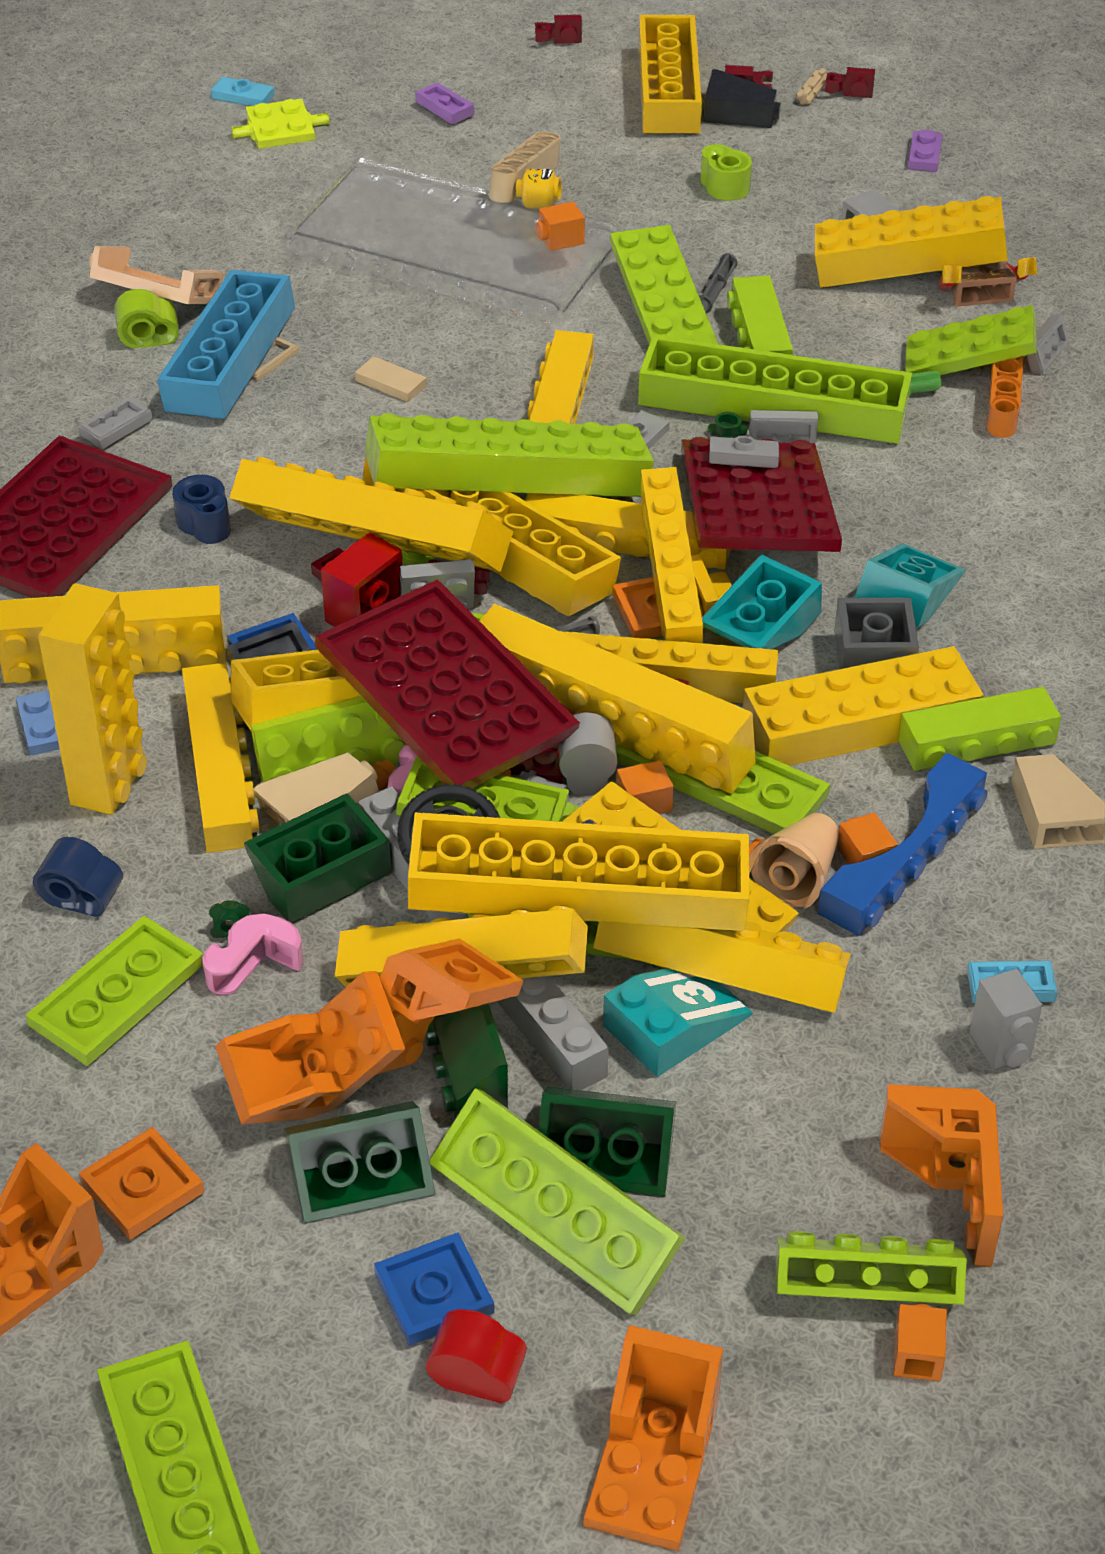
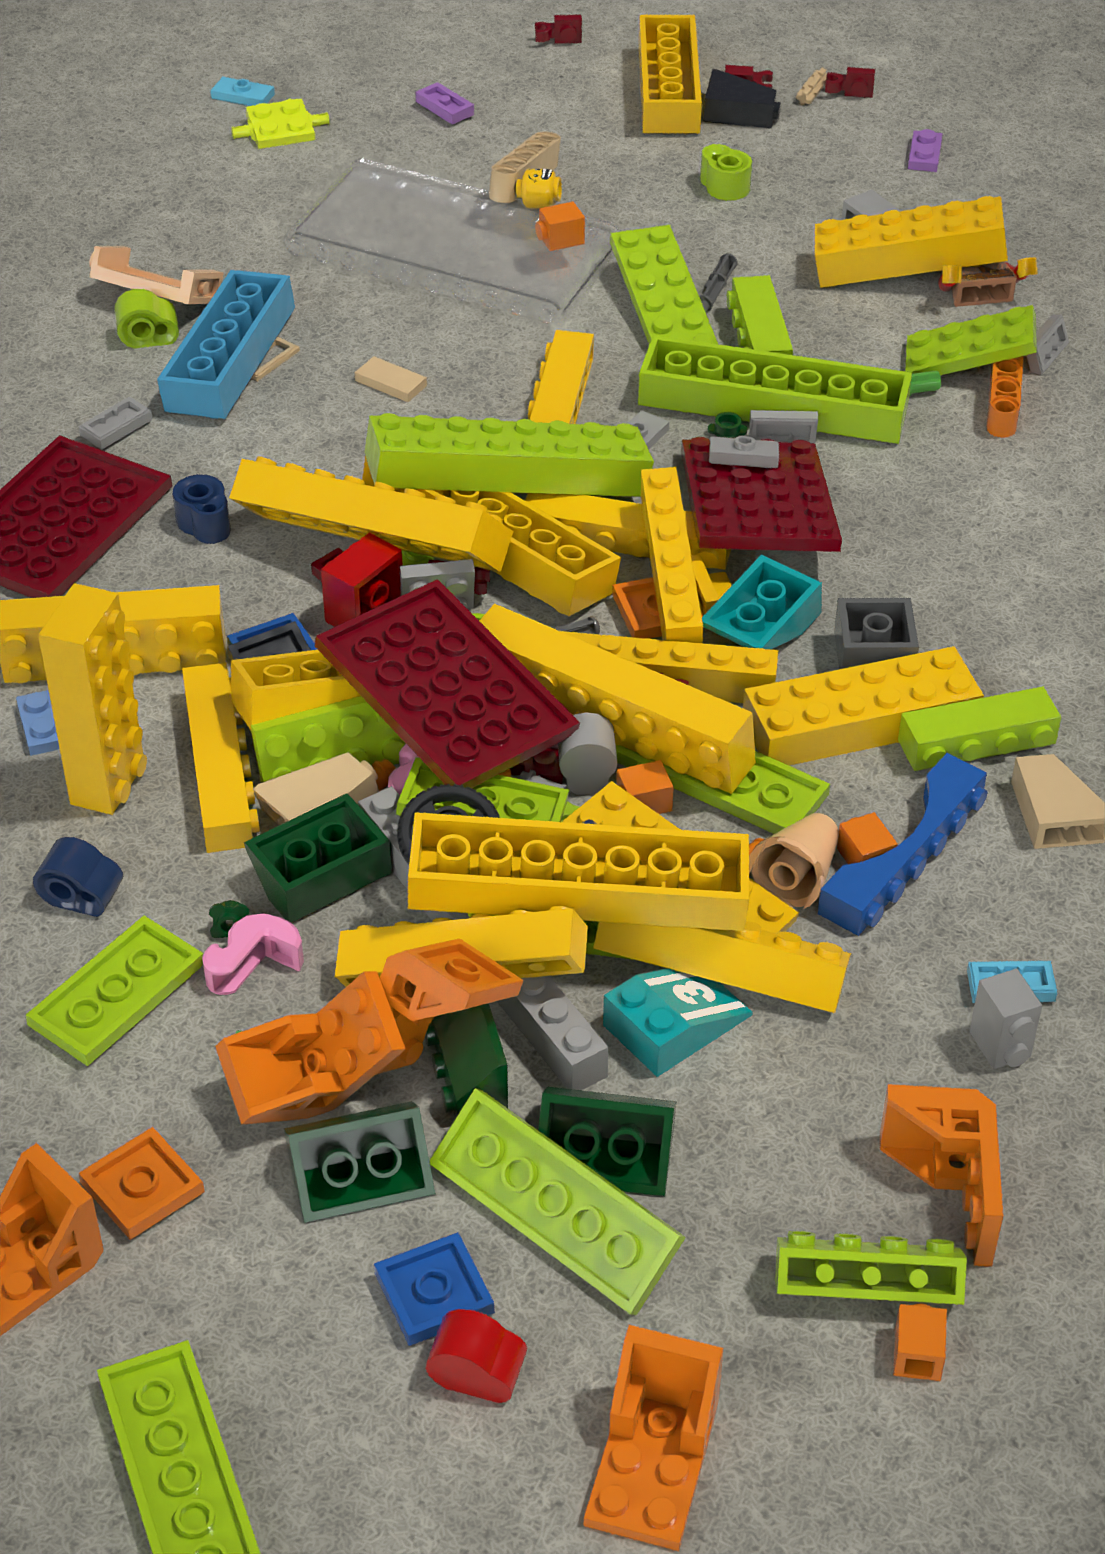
teal slope [854,543,966,627] -> none

